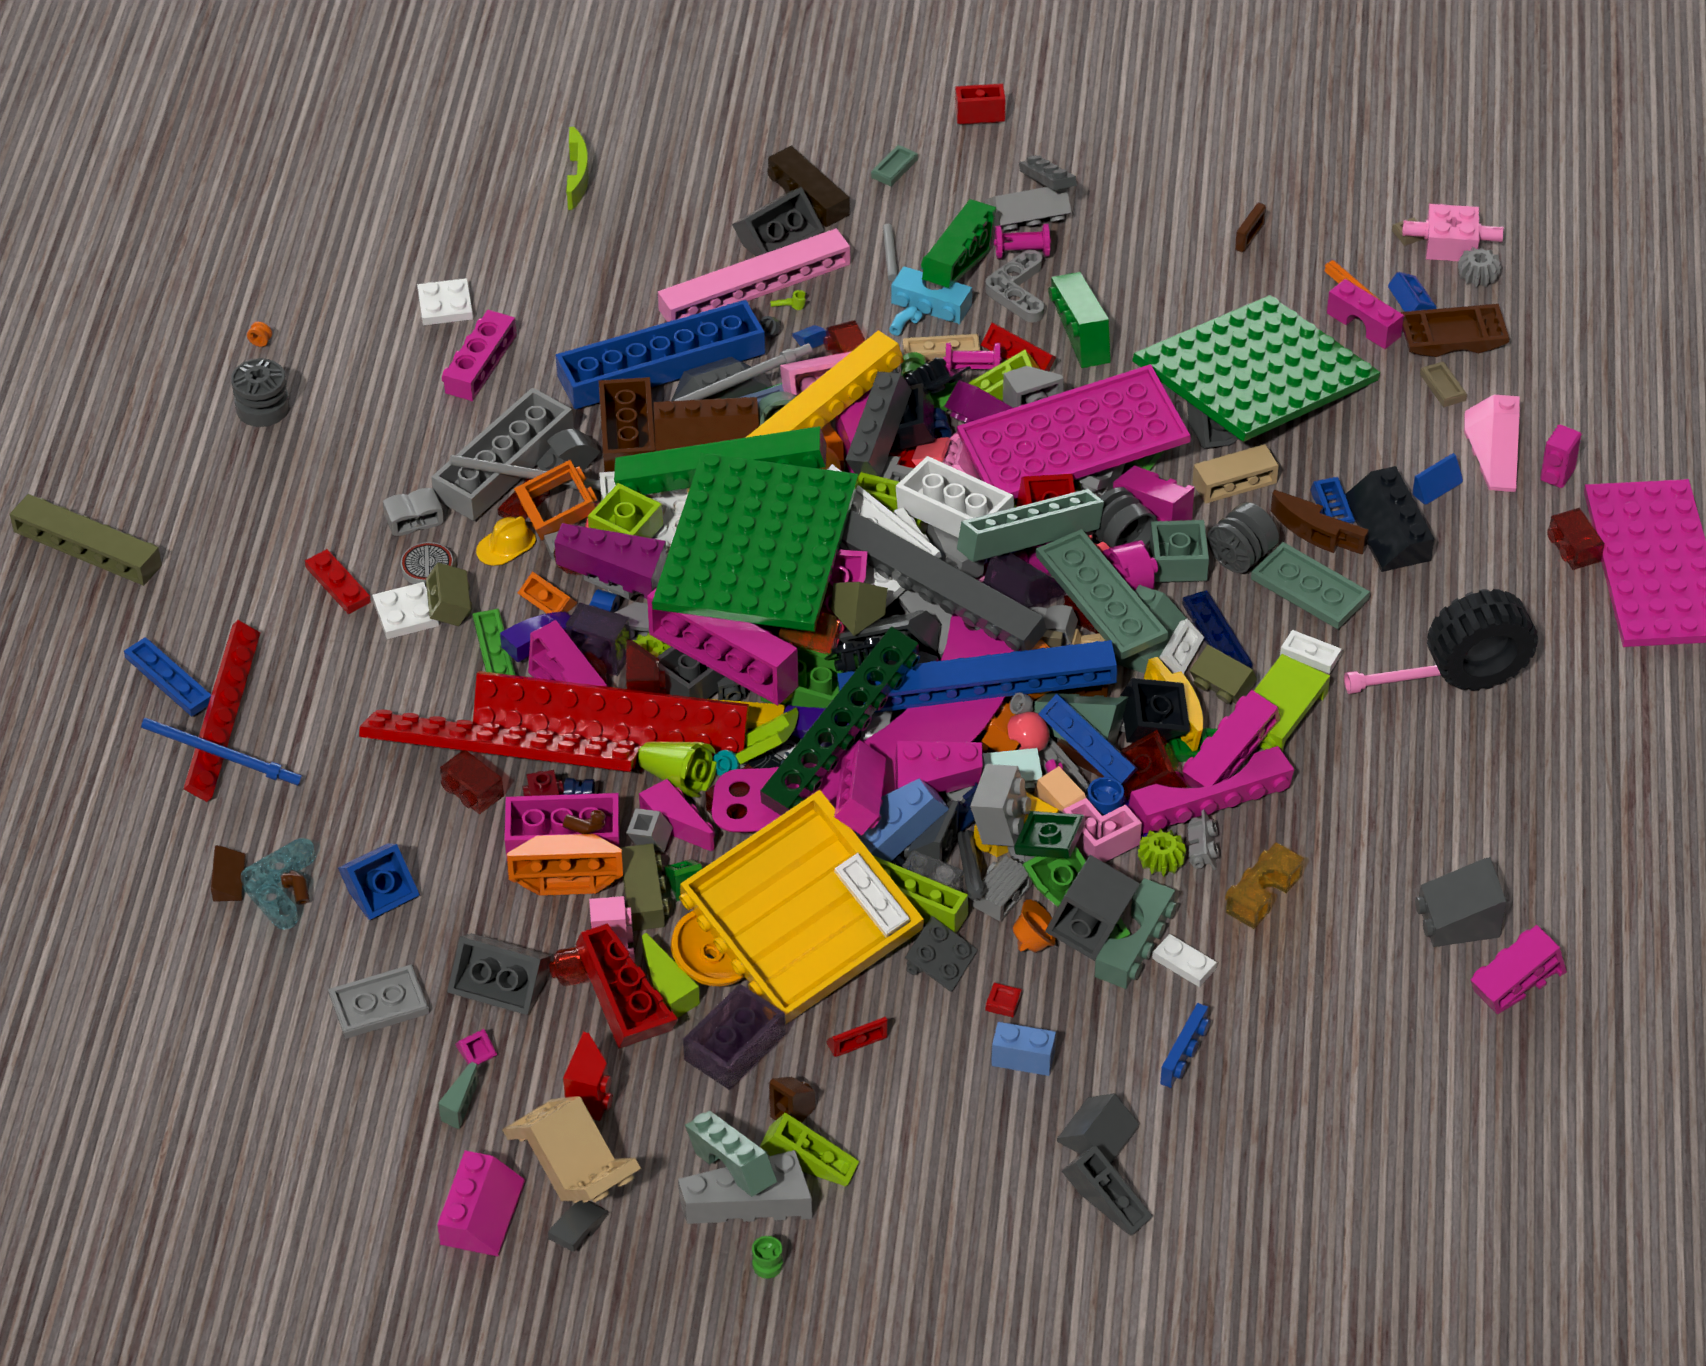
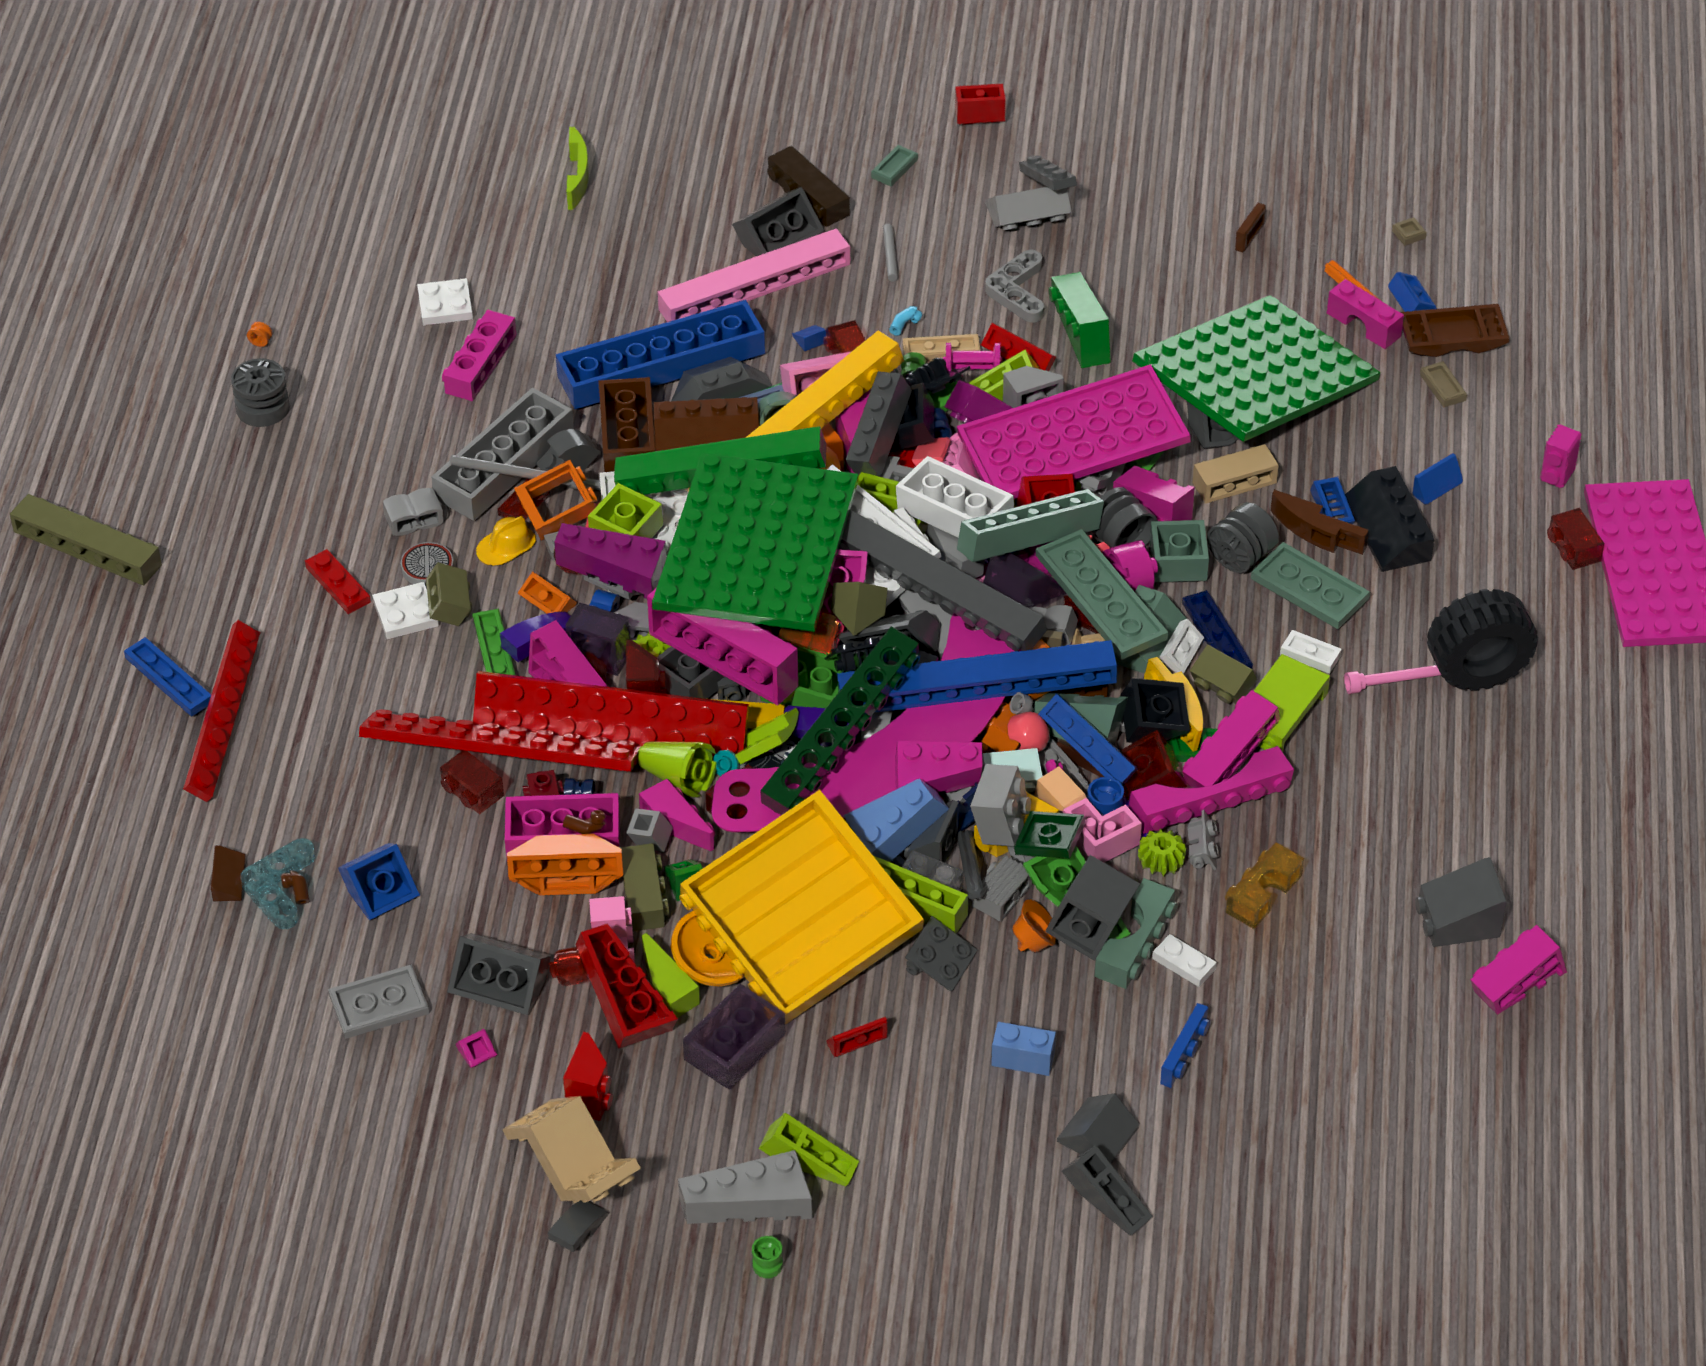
blue bar [141,717,302,786] -> none
dark pink slope [437,1151,525,1257] -> none
sand green slope [438,1062,479,1129] -> none
light grey bar [674,343,813,401] -> none
sand green arch [685,1111,777,1197] -> none
dark grey hinge [759,316,781,337] -> none
reddish brown slope [769,1076,816,1123] -> none
lime hand [770,290,806,310] -> none
dark pink brick [834,740,886,836] -> none
white tile [834,853,910,938] -> none
medium azure arch [891,266,972,324] -> none
green wedge [921,199,997,288] -> none
red tile [985,983,1022,1018] -> none
dark pink hose [994,224,1051,259] -> none
bright pink brick [1402,204,1503,261] -> none
light grey gear [1458,246,1501,287] -> none
bright pink wedge [1464,395,1520,492] -> none

